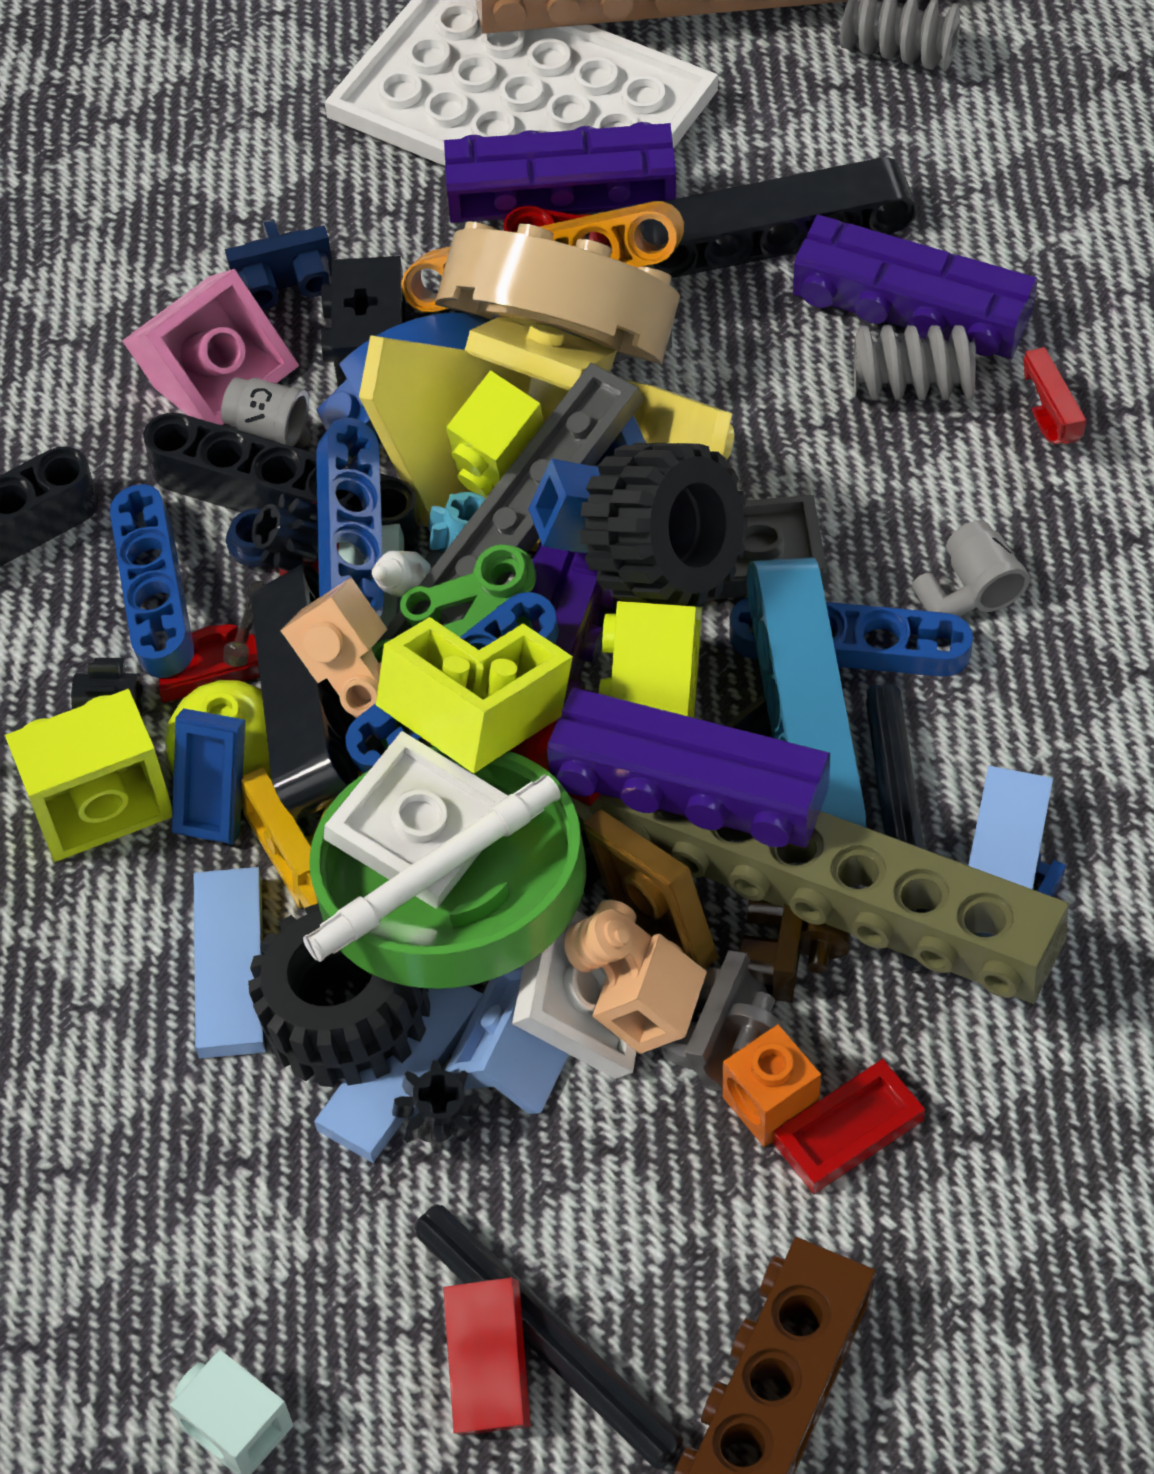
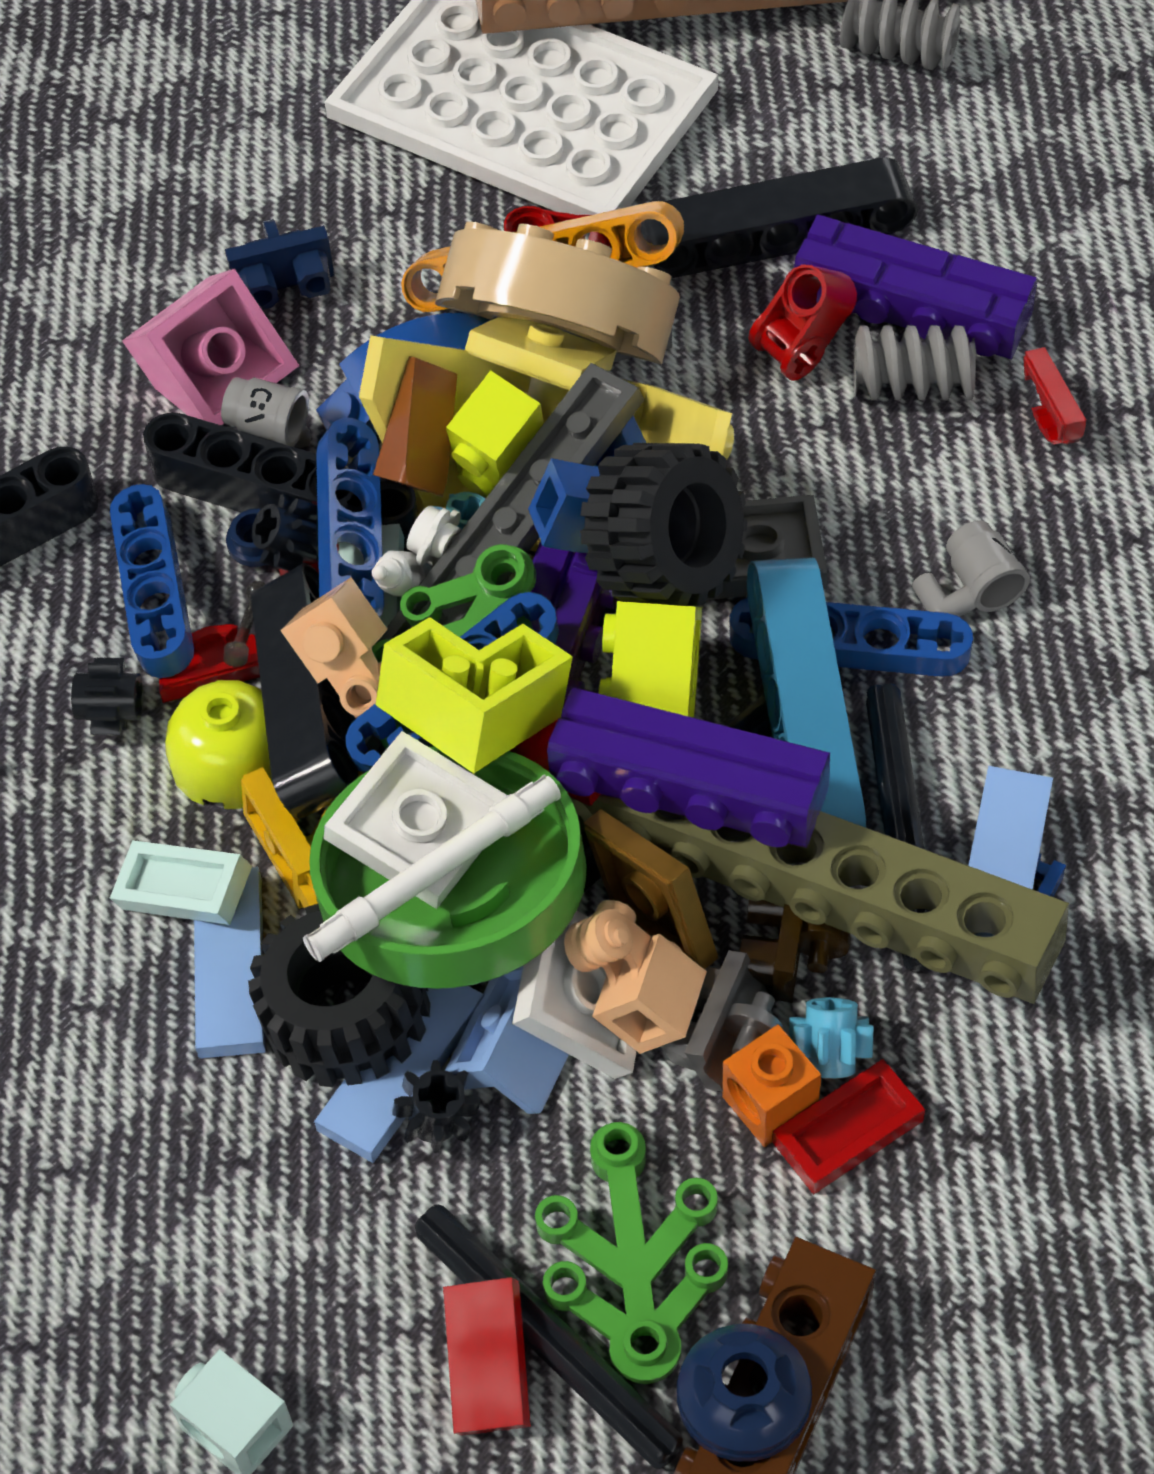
neon yellow brick [5,689,172,863] -> none
blue tile [172,708,245,845] -> none
black brick [321,256,406,386] -> none
dark purple brick [444,122,676,223] -> none
none -> light aqua tile [110,840,252,925]
none -> dark orange slope [373,356,457,497]
none -> white plate [407,506,461,567]
none -> bright green plant [535,1122,728,1384]
none -> dark blue piece [677,1324,812,1461]
none -> red piece [748,265,857,381]
none -> medium azure gear [789,997,874,1078]

